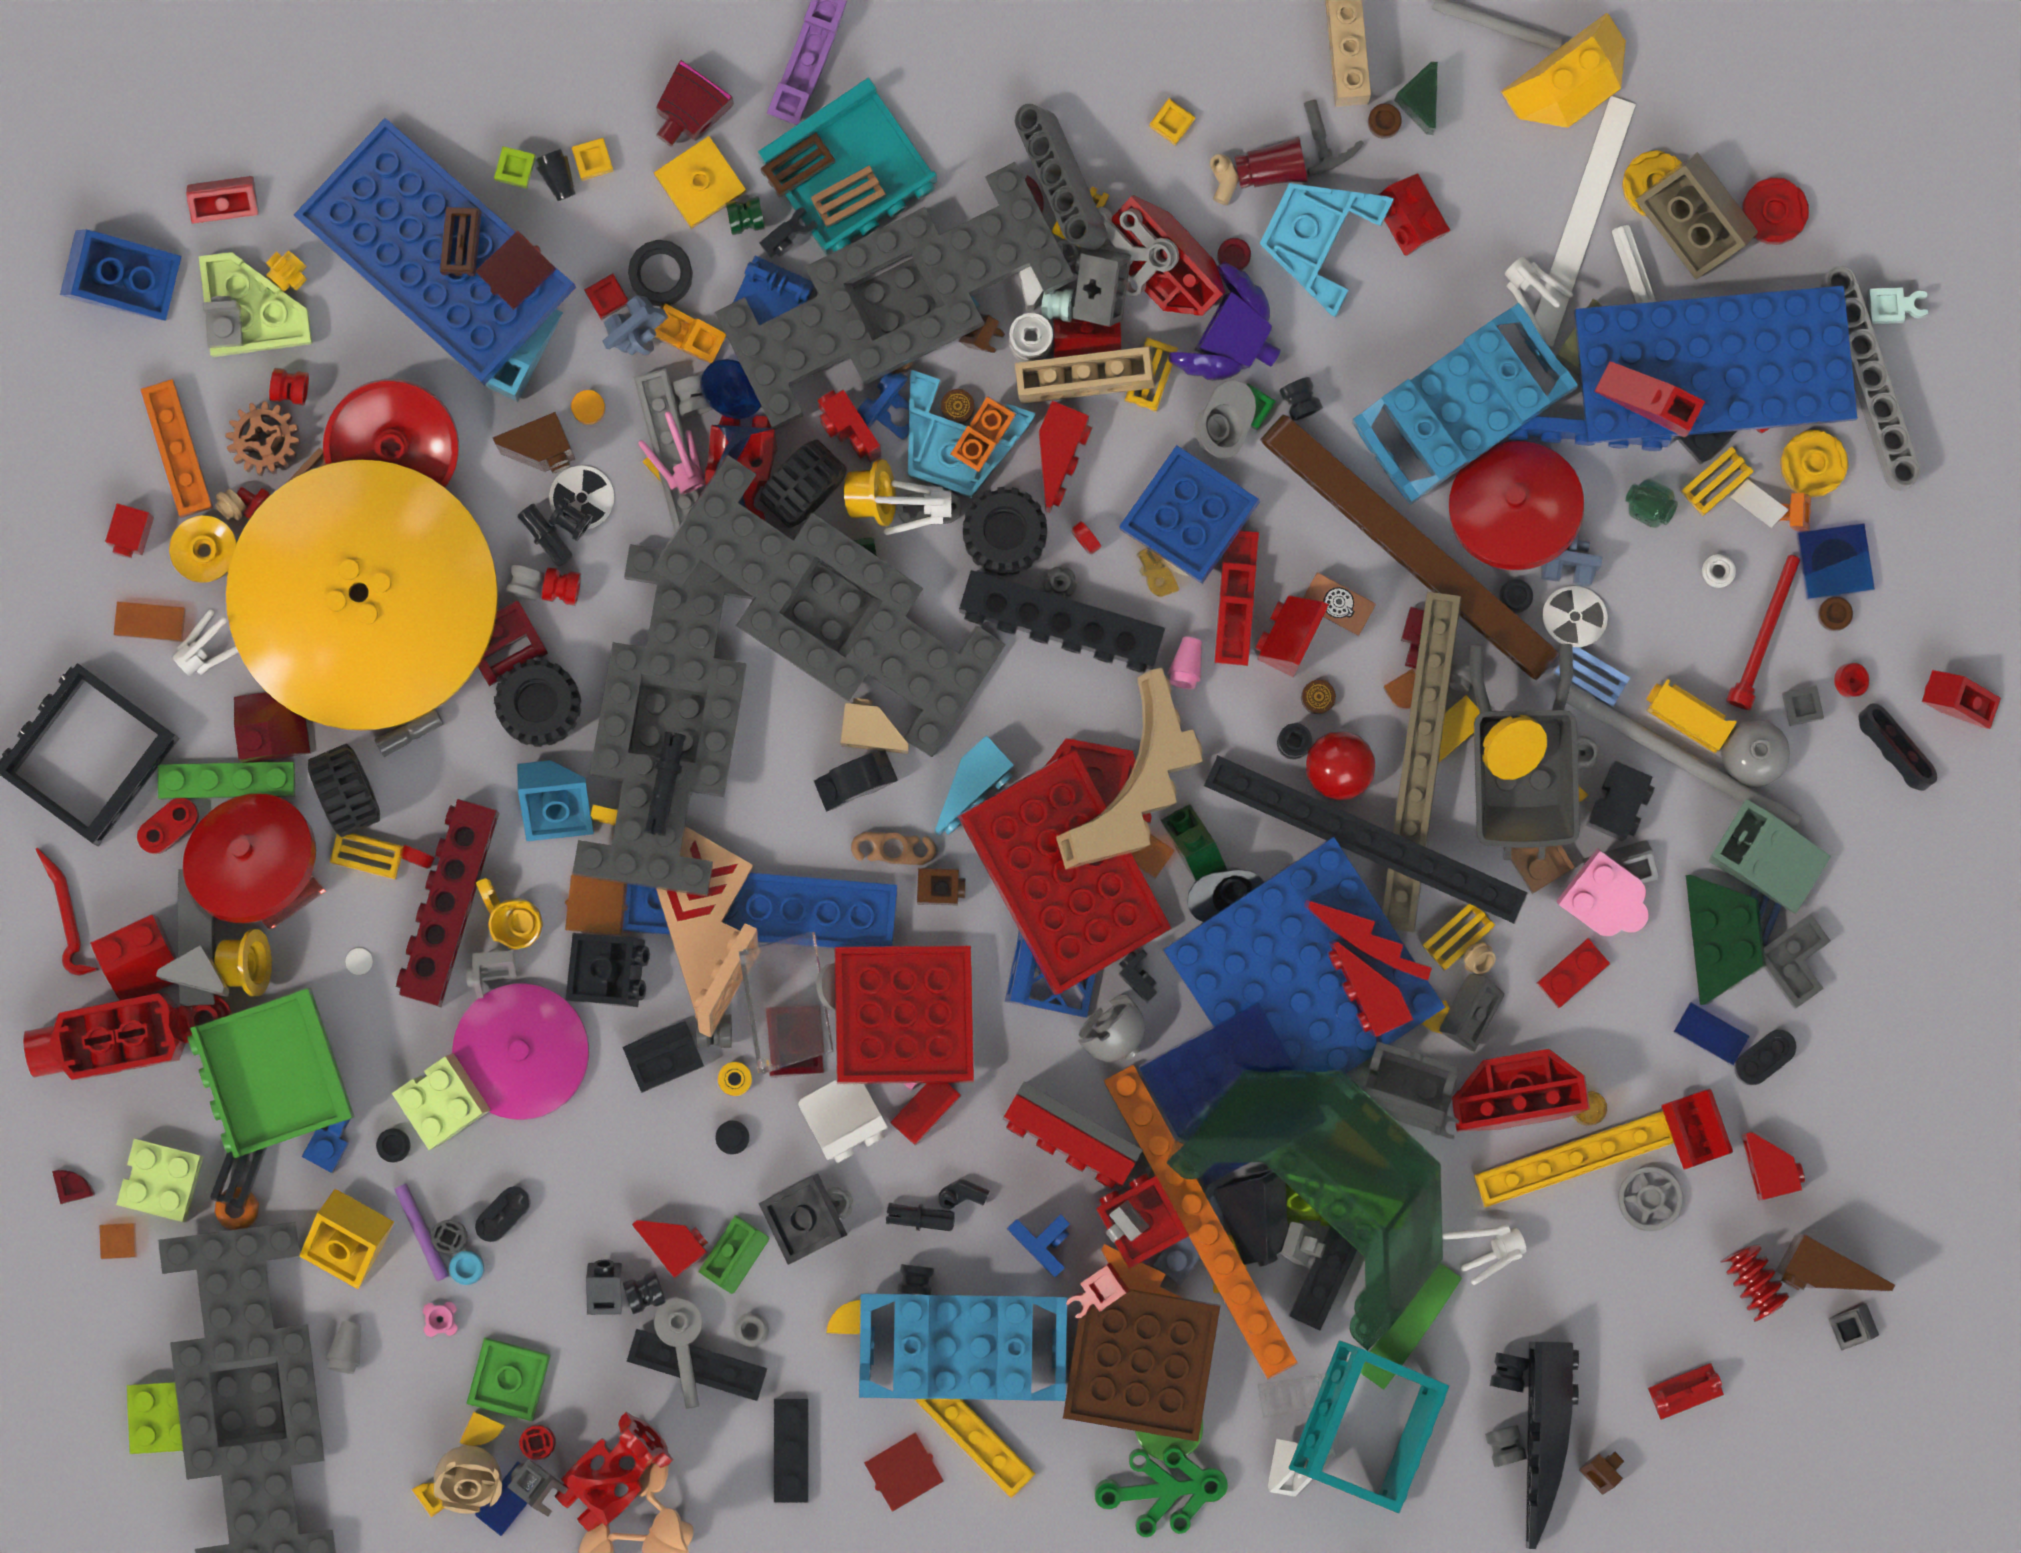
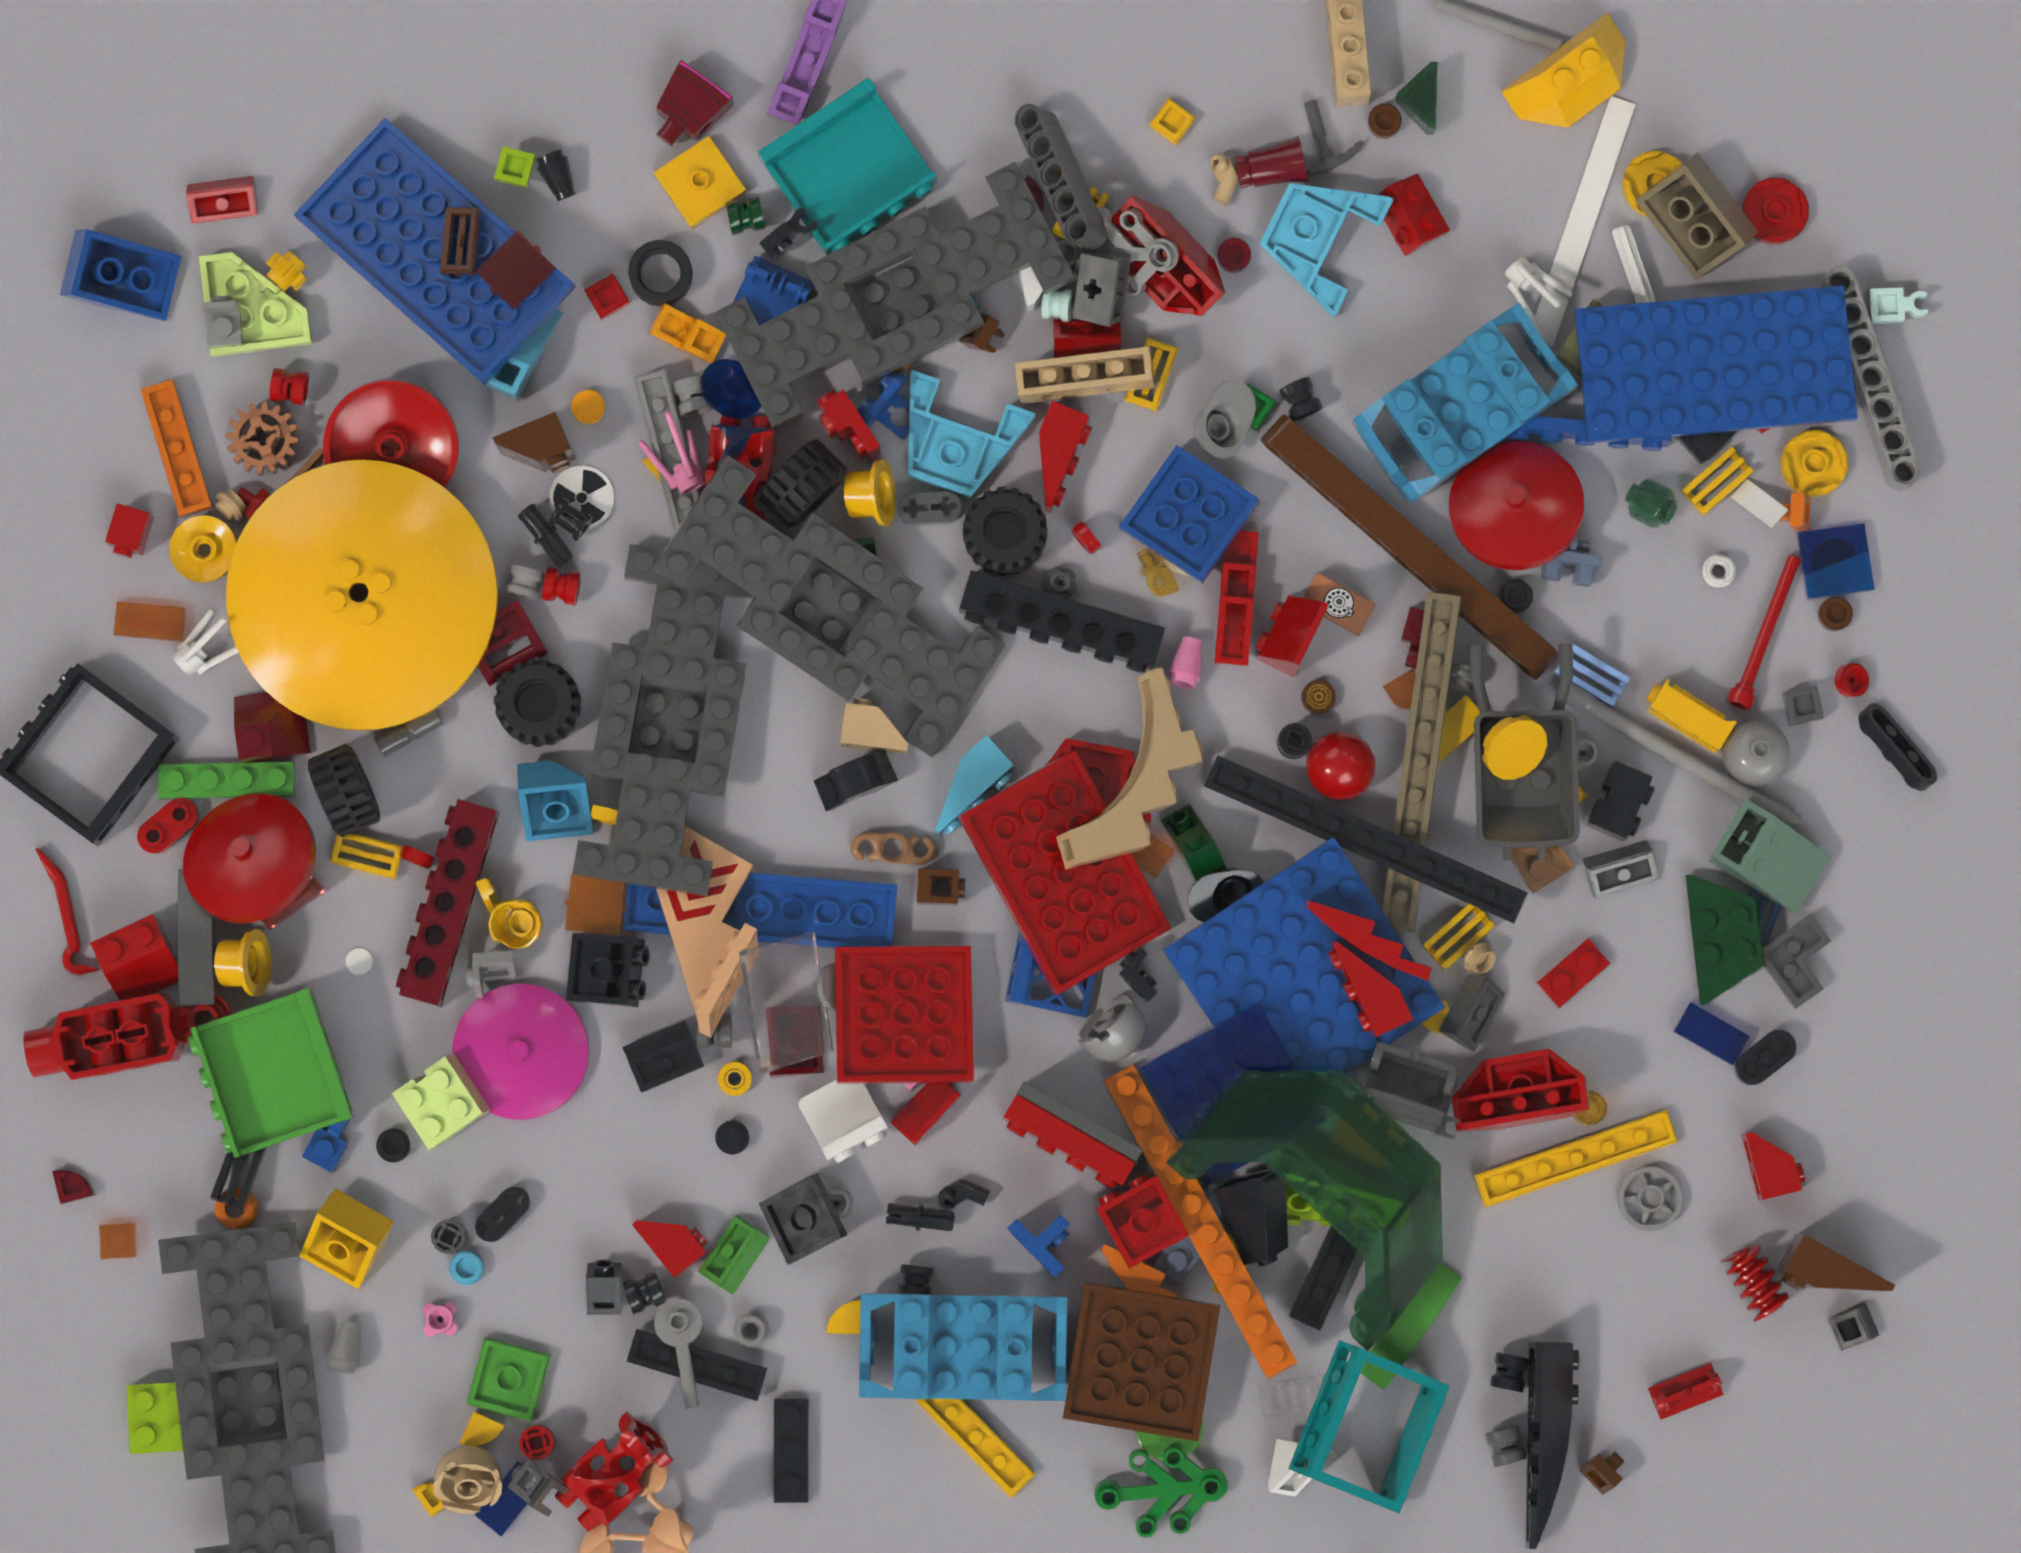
yellowish green piece [116,1139,204,1222] -> none
light grey slope [156,945,229,997] -> none
medium lavender bar [394,1183,449,1282] -> none
yellow tile [571,138,614,181] -> none
sand blue hips [602,295,668,355] -> none
black pin [644,731,686,836] -> none
reddish brown tile [761,133,835,198] -> none
medium nougat tile [811,165,886,228] -> none
clear red piece [864,1432,944,1512] -> none
white plant [875,480,951,535] -> none
reddish brown tile [941,389,975,424] -> none
orange slope [950,396,1017,472] -> none
white wheel [1009,313,1053,362] -> none
plate [1066,1263,1130,1318] -> none
light grey tile [1105,1200,1149,1243] -> none
dark purple torso [1168,262,1281,381] -> none
light grey tile [1281,1222,1326,1266] -> none
white plant [1442,1224,1526,1285] -> none
white sticker [1543,586,1608,647] -> none
bright pink plate [1556,848,1649,936] -> none
red slope [1594,361,1705,438] -> none
red bracket [1661,1089,1733,1170] -> none
red slope [1922,670,2001,729] -> none

